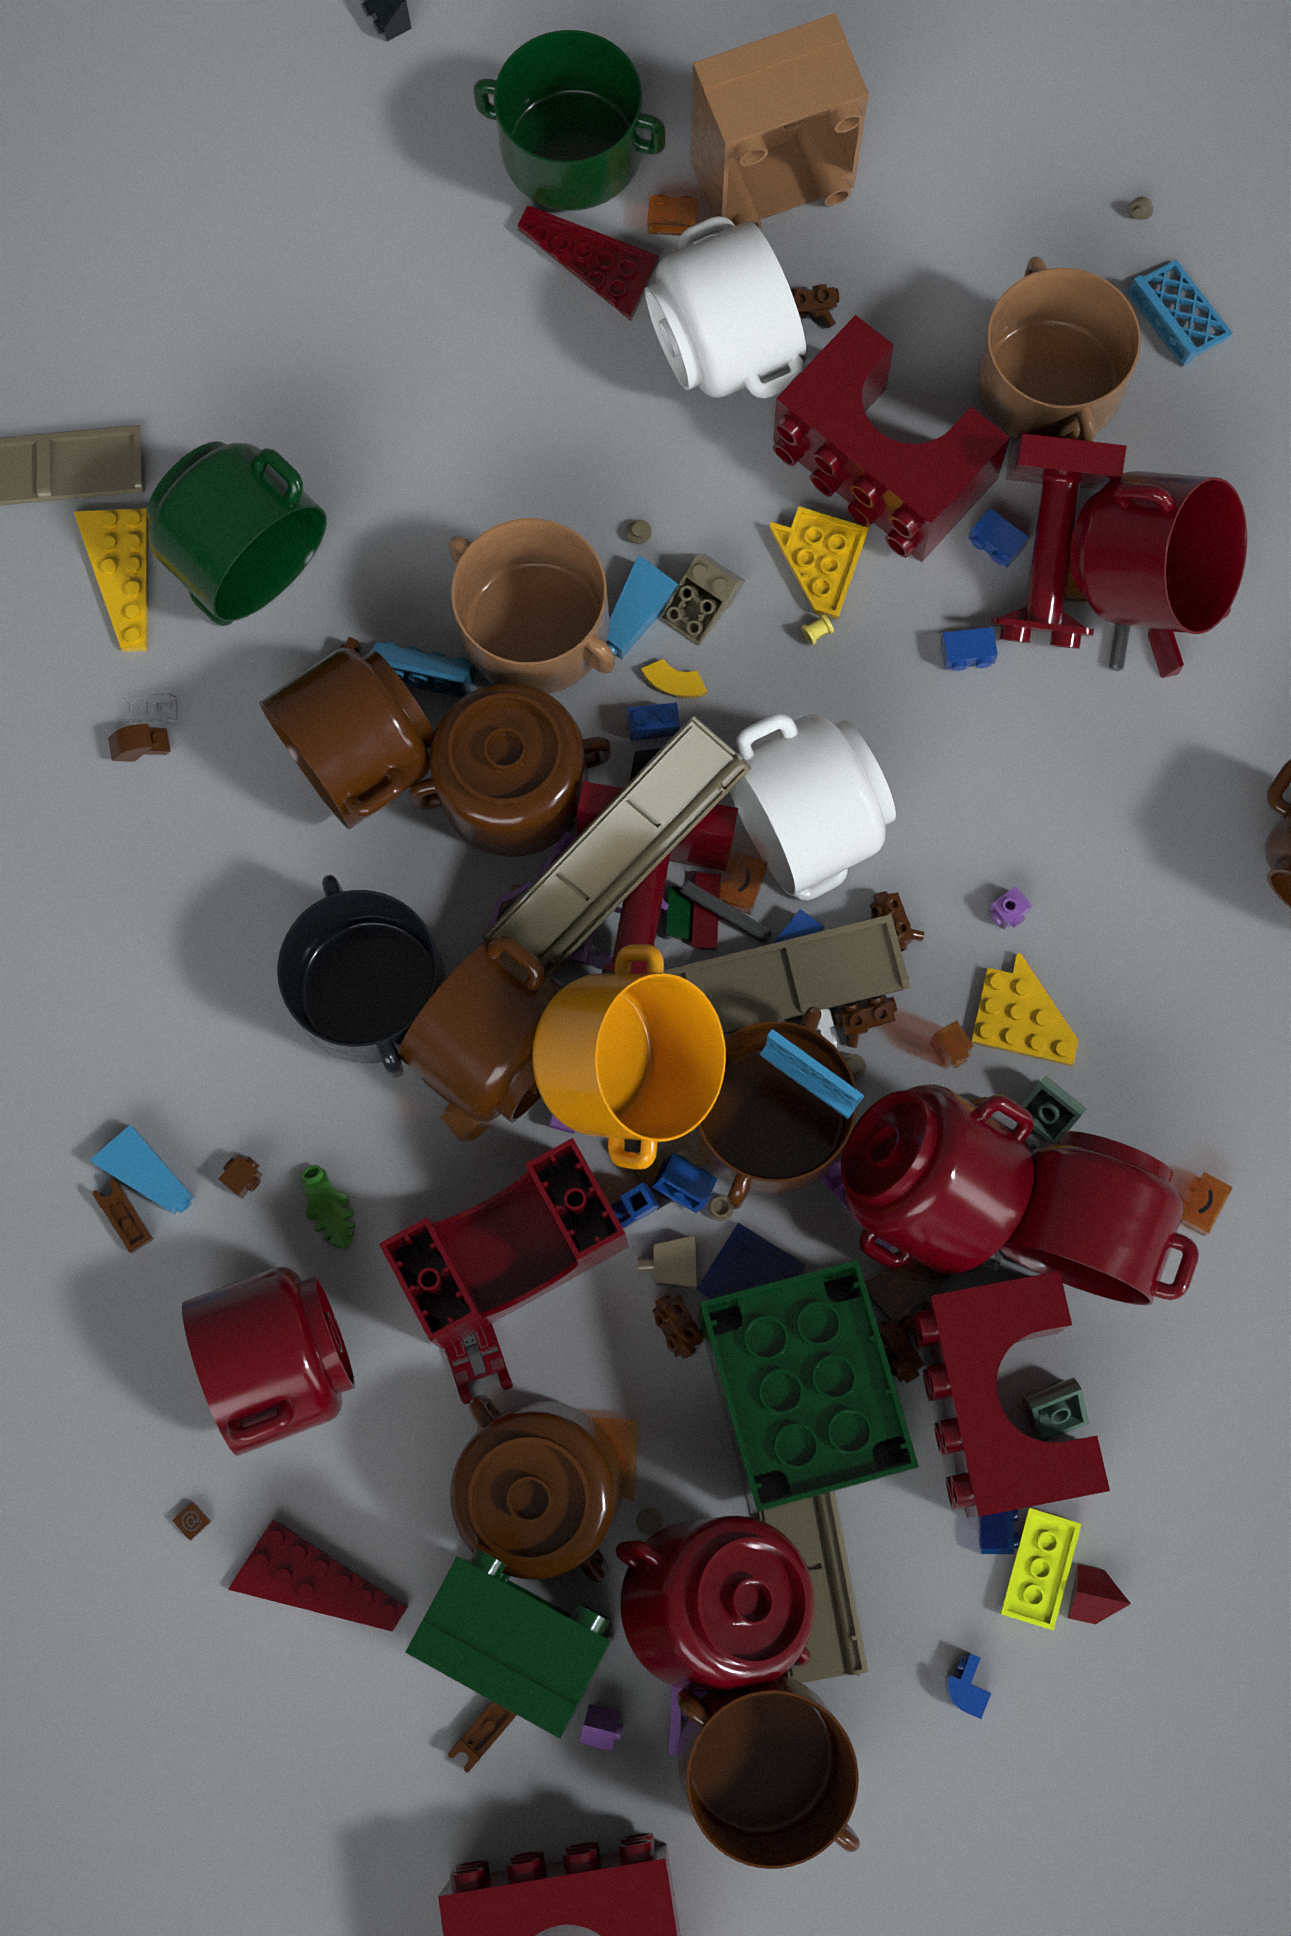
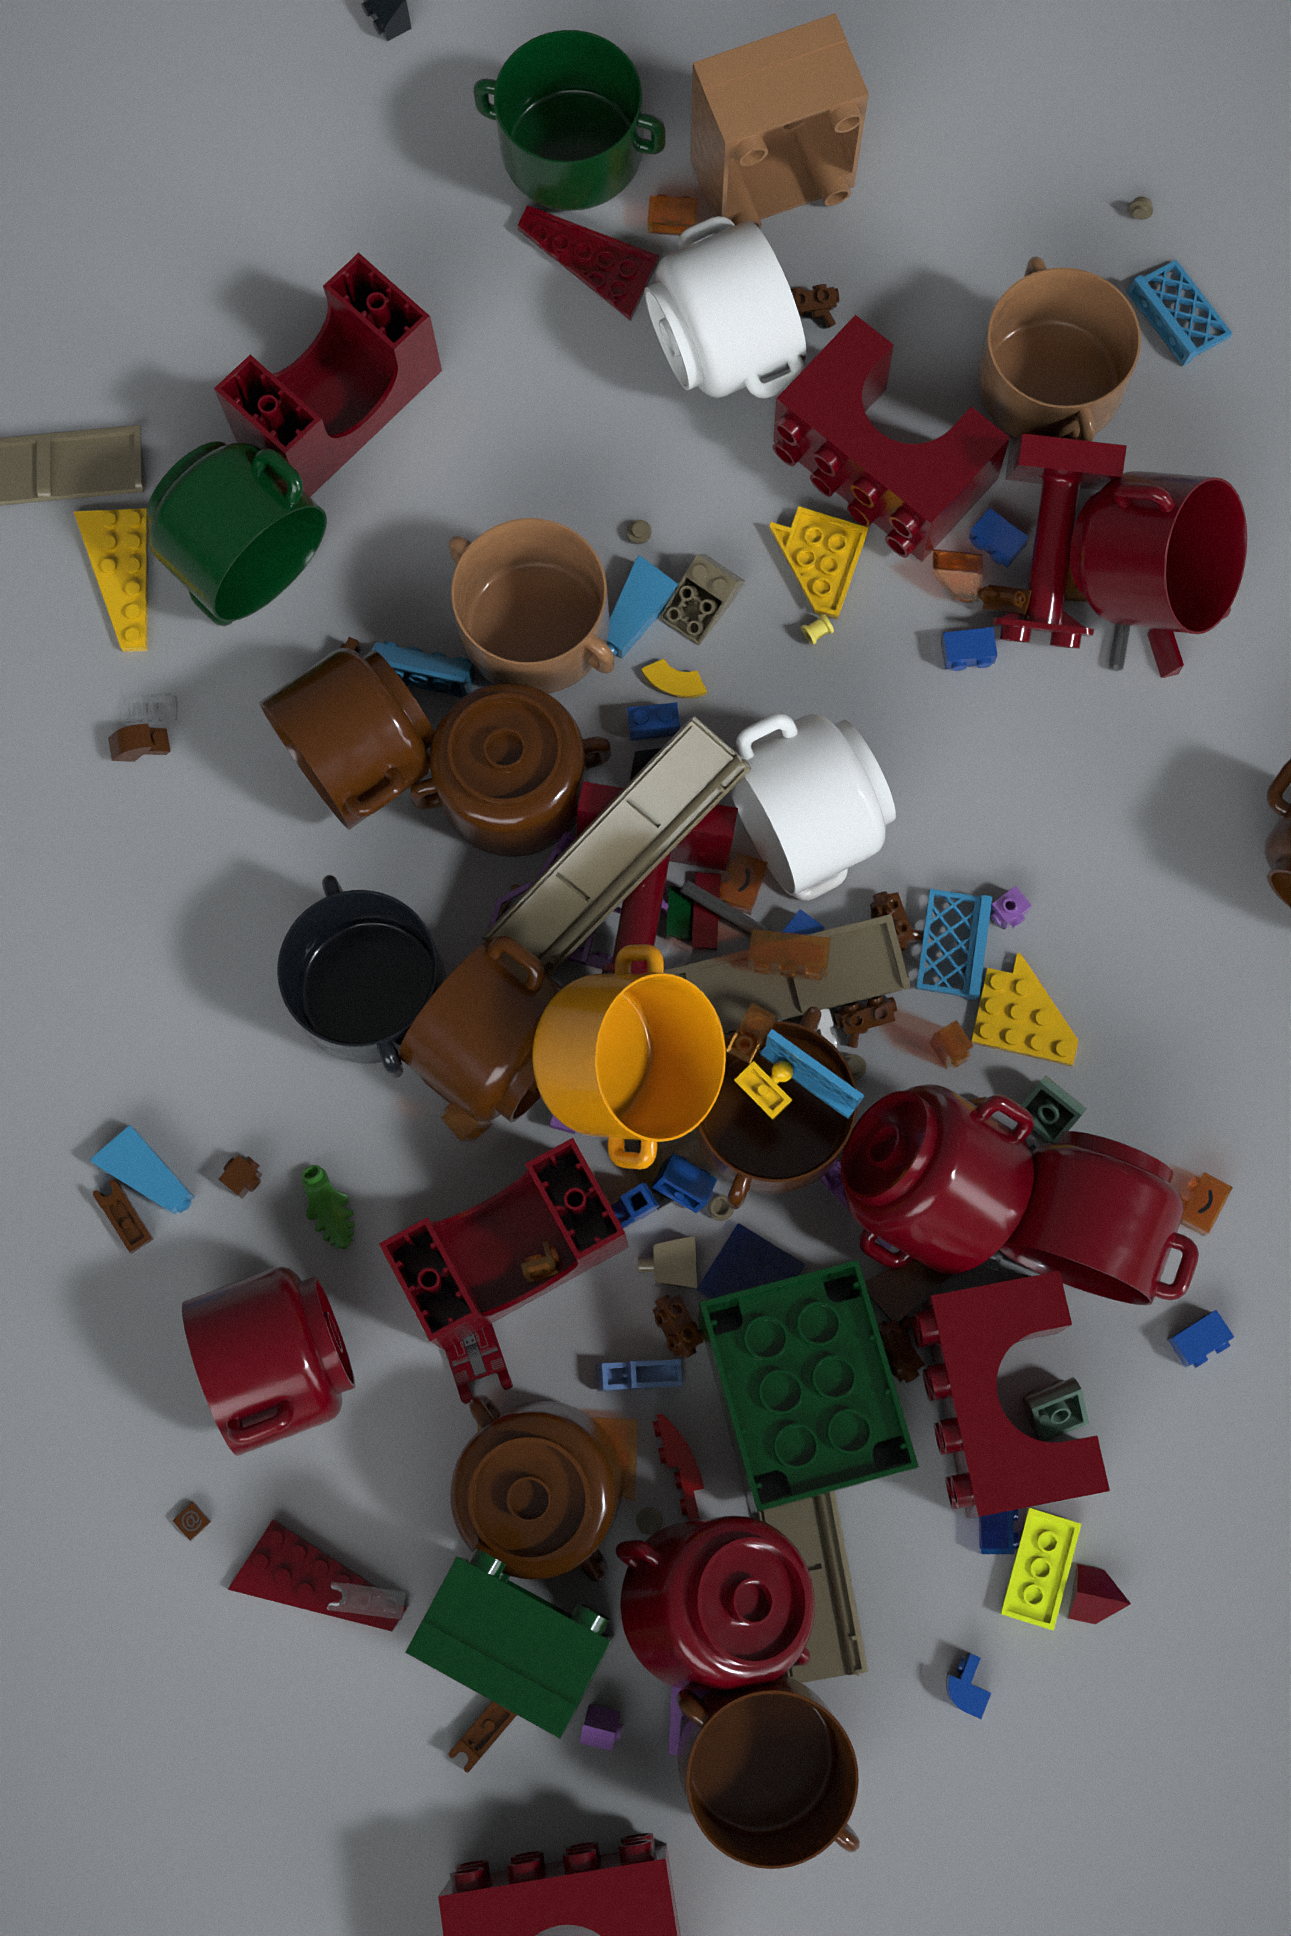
none -> dark red arch [214,252,442,497]
none -> clear plate [327,1581,406,1620]
none -> clear orange bracket [521,1240,561,1282]
none -> medium blue slope [596,1359,683,1392]
none -> red slope [653,1414,705,1520]
none -> clear orange slope [726,1003,776,1064]
none -> yellow plate [734,1061,794,1120]
none -> clear orange piece [748,929,831,980]
none -> dark azure fence [916,889,992,1001]
none -> clear orange slope [932,549,983,603]
none -> reddish brown hinge [978,585,1032,615]
none -> blue brick [1168,1310,1234,1368]

